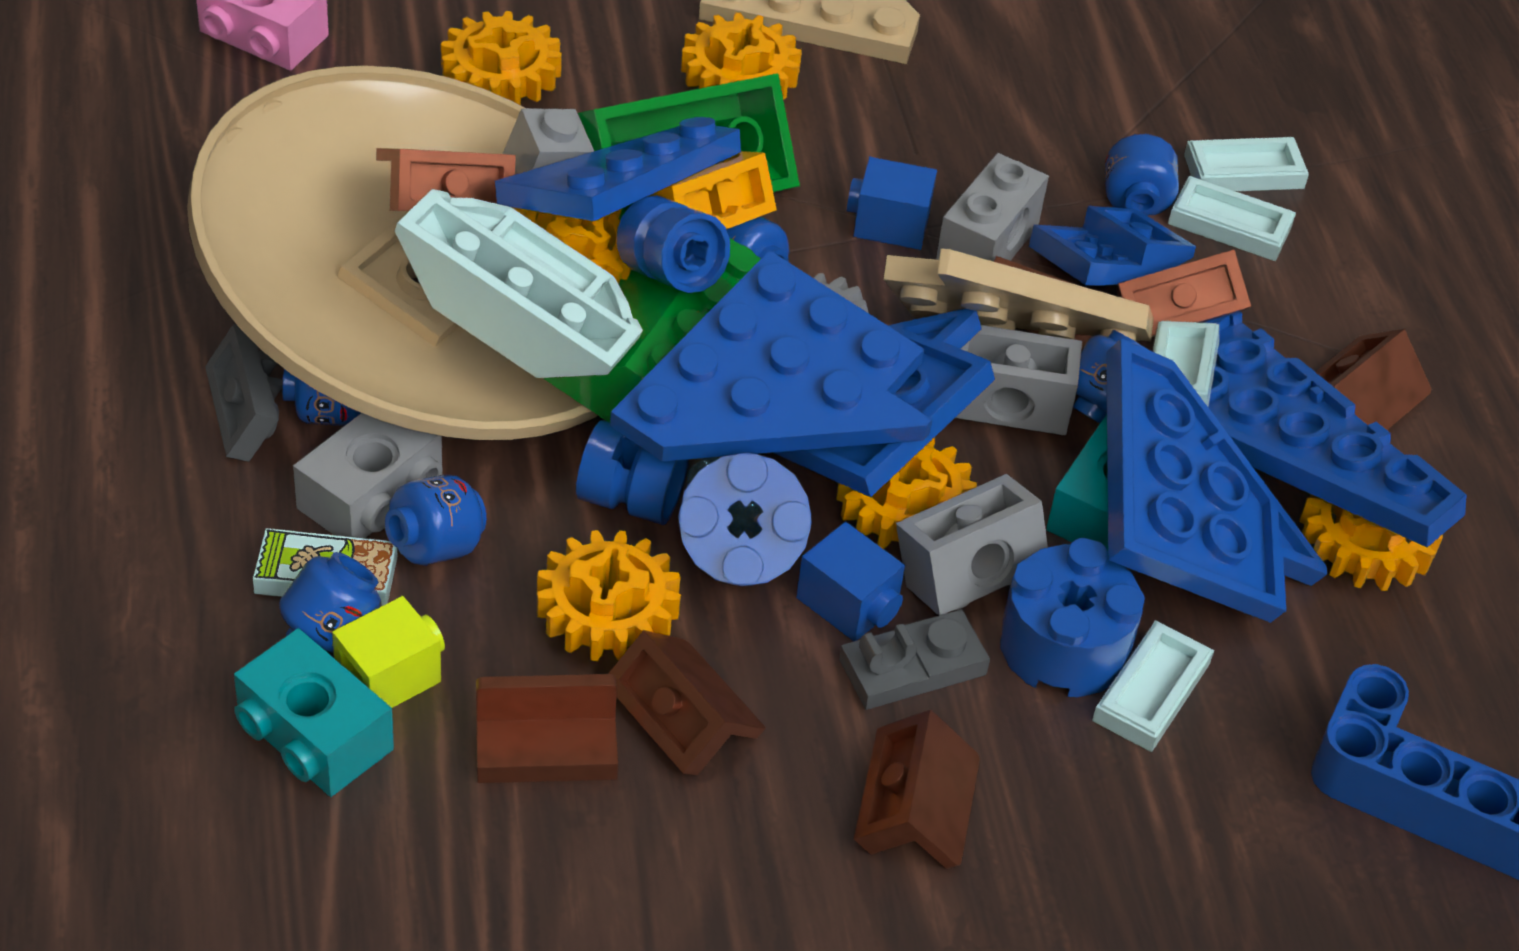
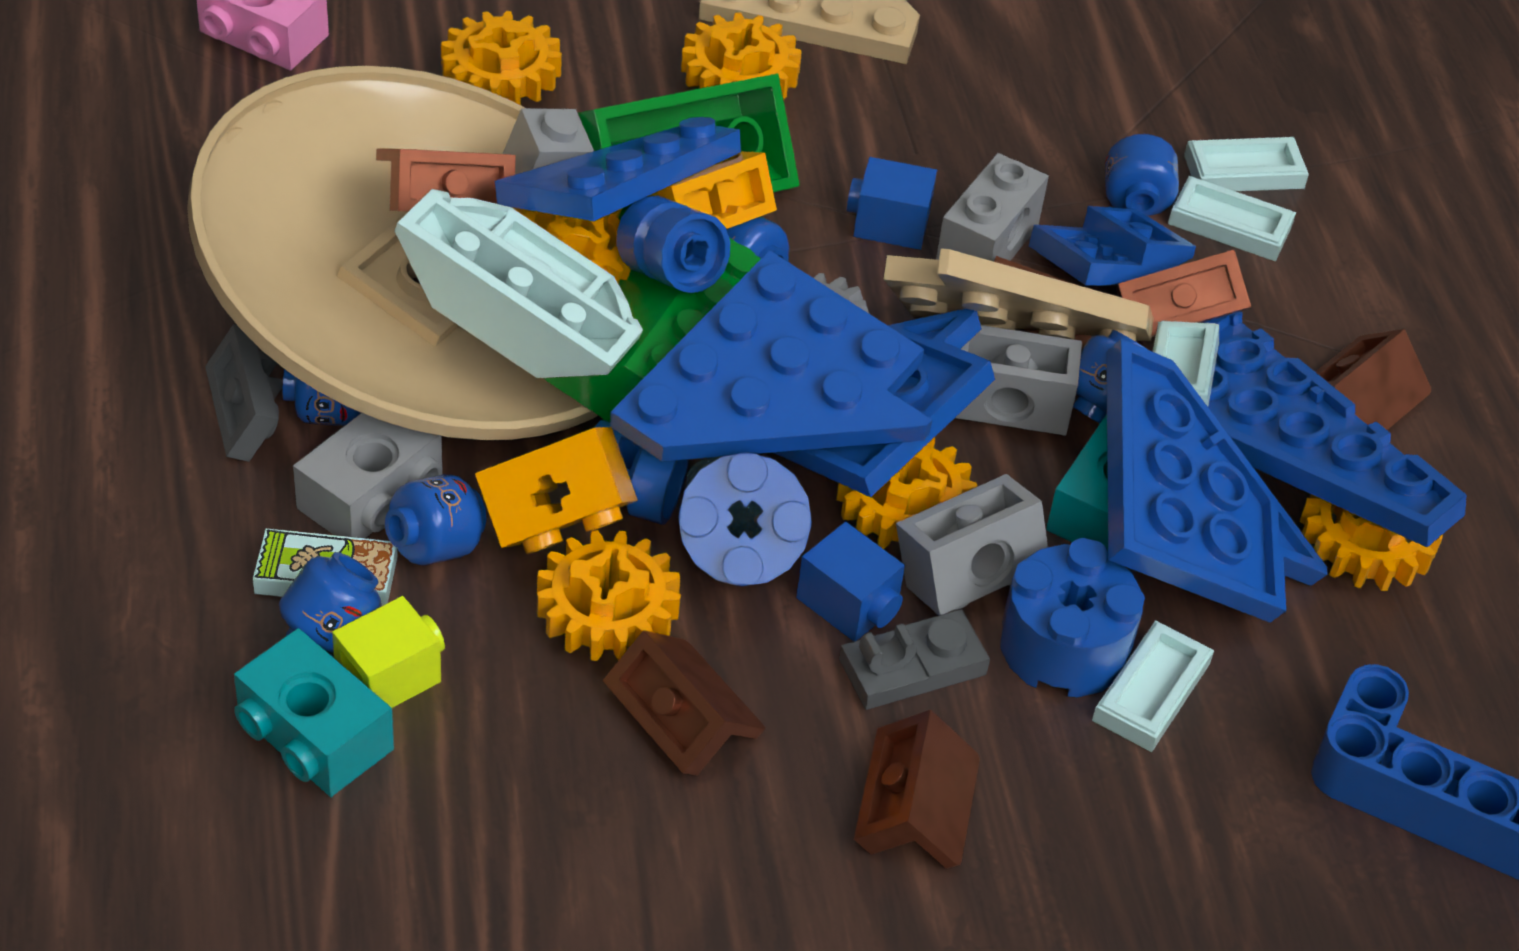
copper panel [476,674,618,783] -> none
none -> light orange brick [475,427,638,554]

